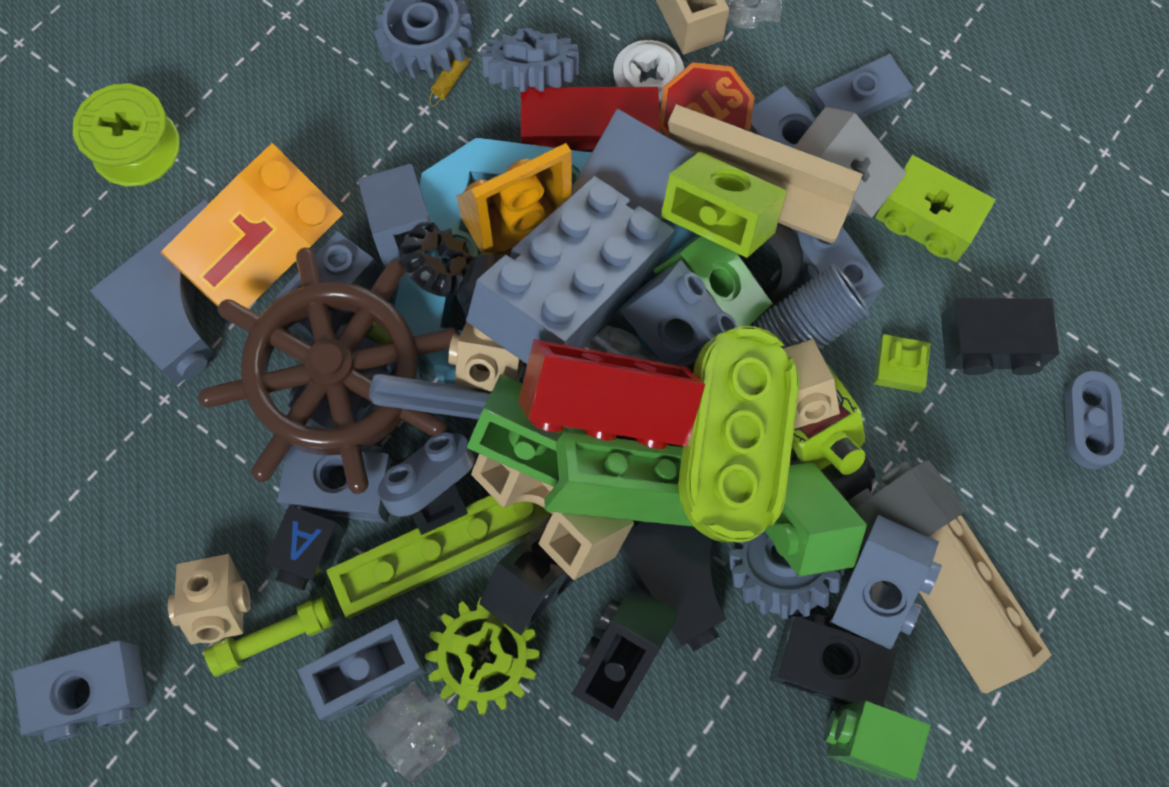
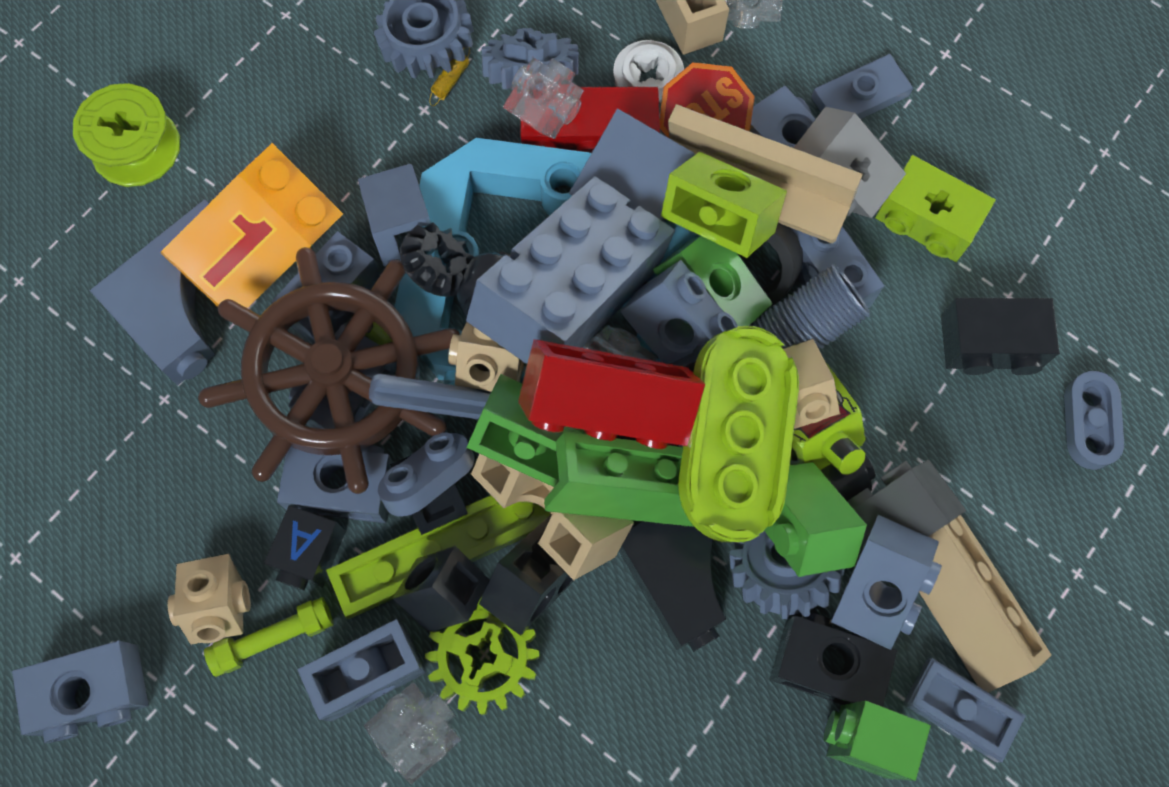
light orange slope [456,143,572,253] -> none
black brick [572,586,679,722] -> none
lime tile [873,334,931,393] -> none
none -> black brick [393,546,490,632]
none -> clear brick [503,57,584,139]
none -> sand blue plate [903,658,1025,763]

